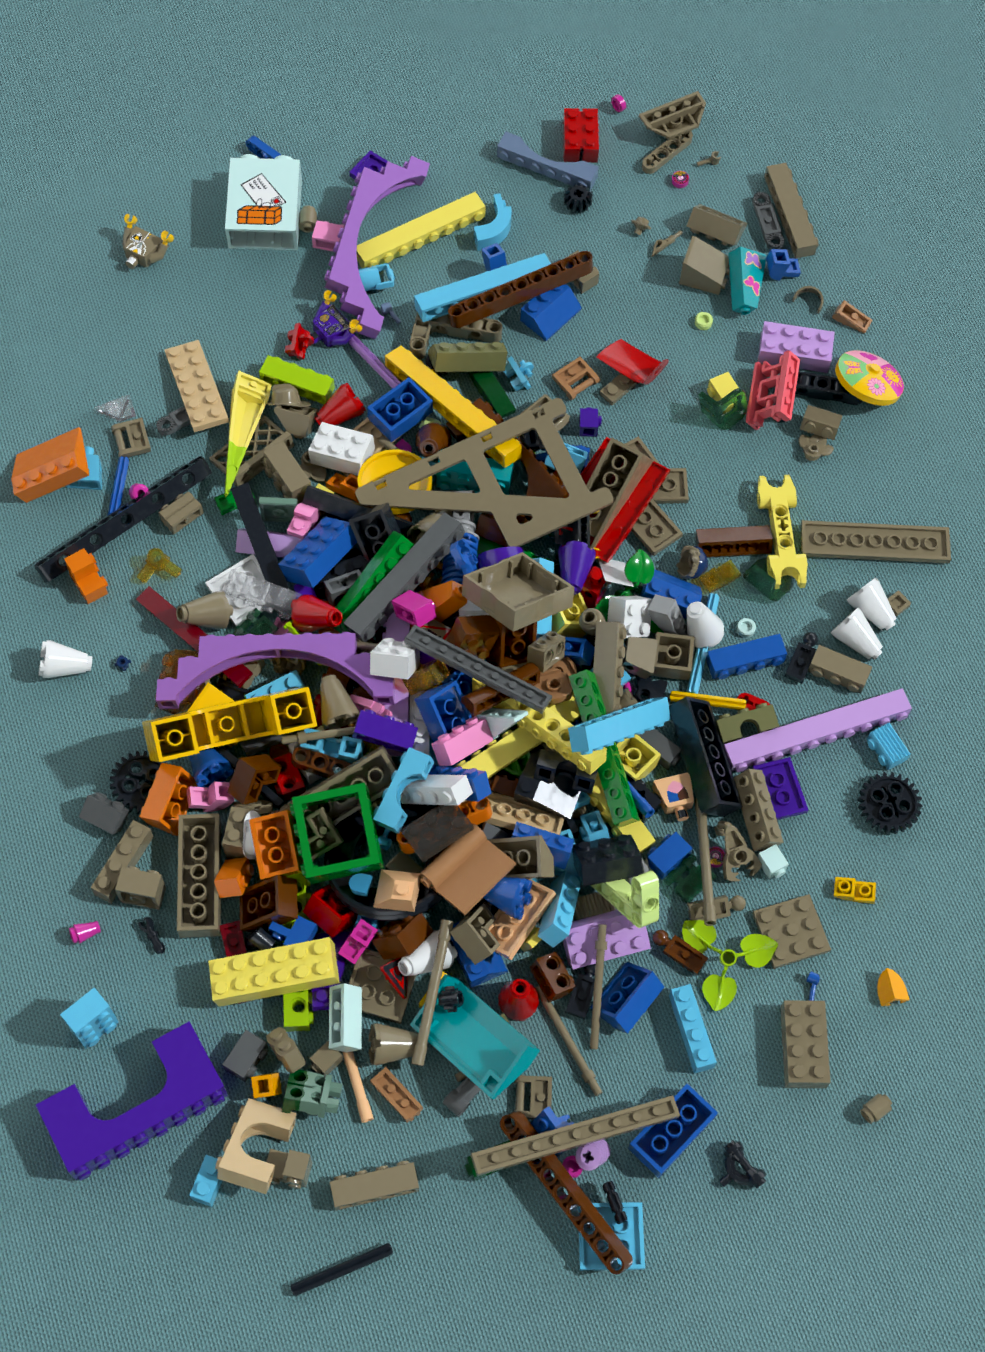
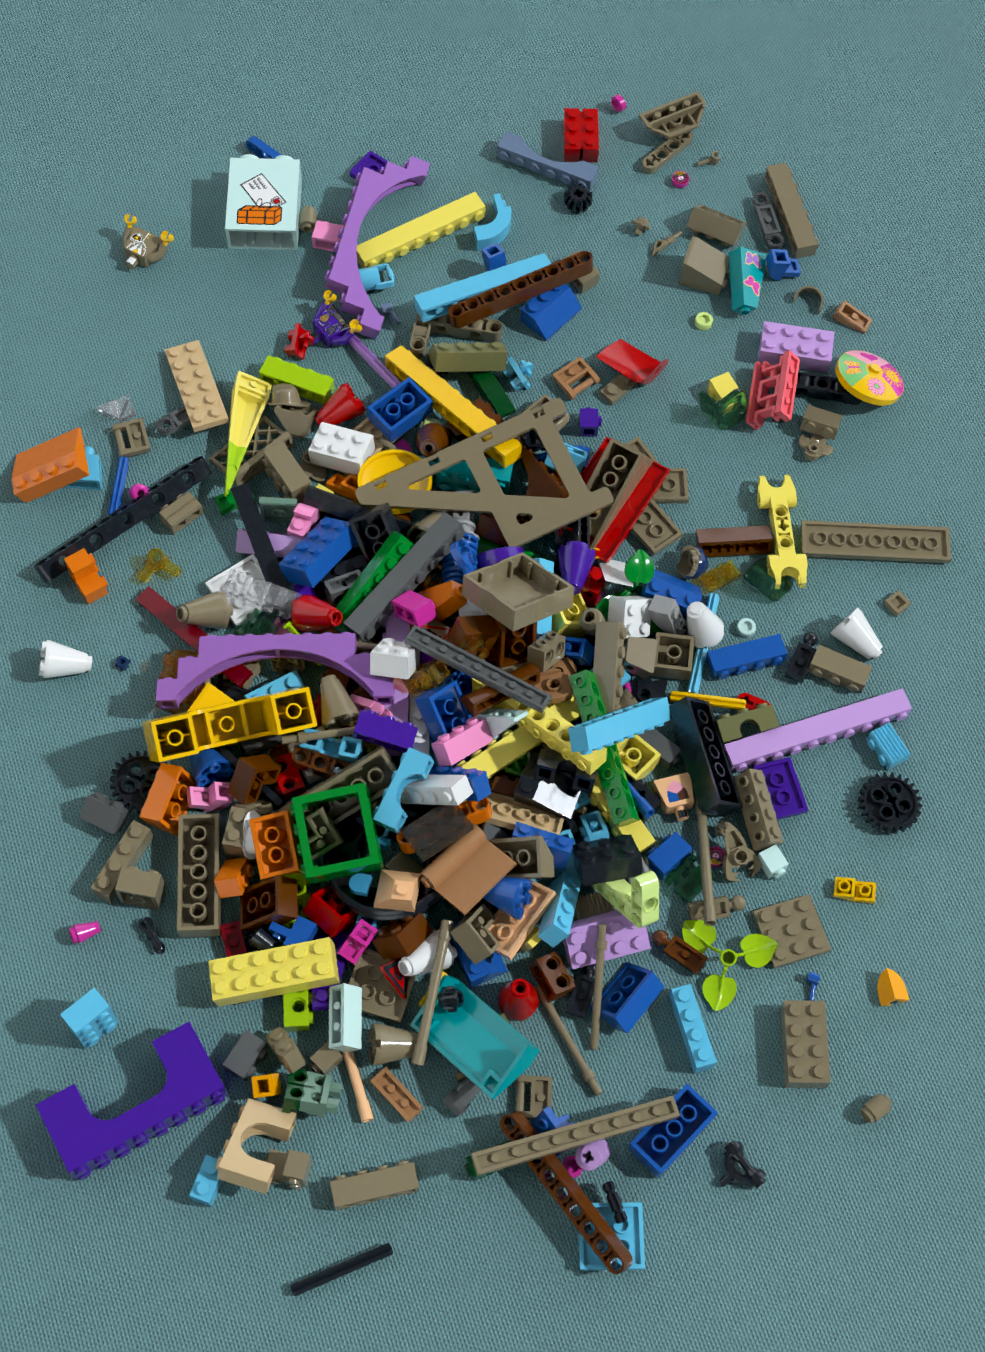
white cone [847,578,897,631] -> none

